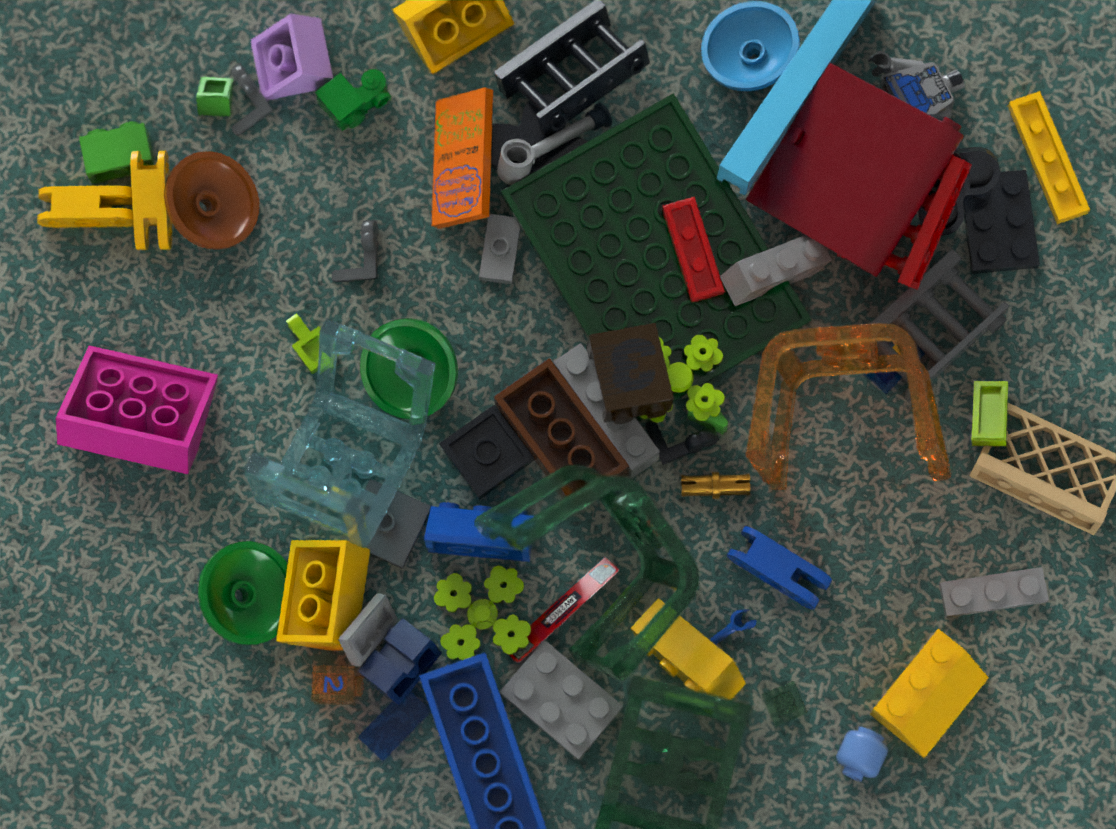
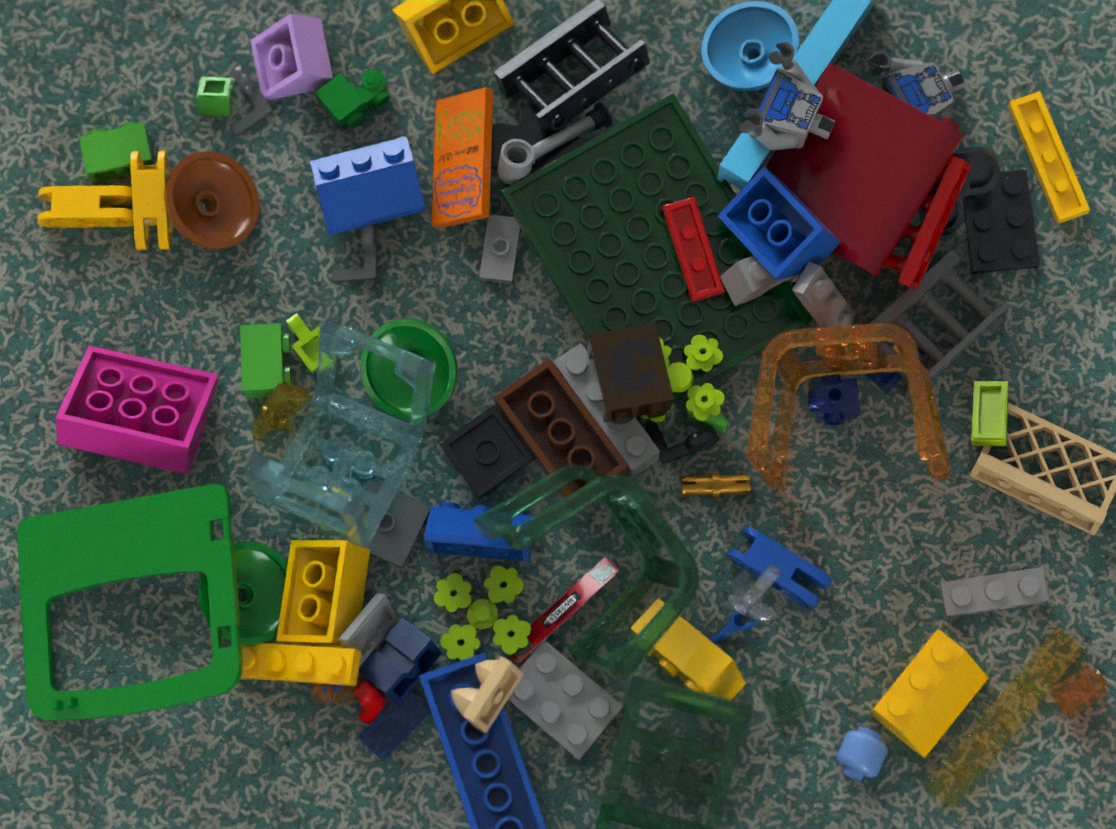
none -> green door [17,484,243,721]
none -> bright green brick [240,323,292,399]
none -> yellow plate [240,643,361,686]
none -> clear yellow slope [252,383,310,441]
none -> blue slope [310,136,426,235]
none -> red arm [354,681,385,724]
none -> tan tile [451,656,524,733]
none -> blue slope [718,167,841,281]
none -> clear plant [728,565,781,620]
none -> torso [739,42,835,151]
none -> light grey plate [792,262,856,343]
none -> clear blue brick [808,374,860,426]
none -> clear yellow tile [925,628,1084,809]
none -> clear orange brick [1049,664,1109,721]

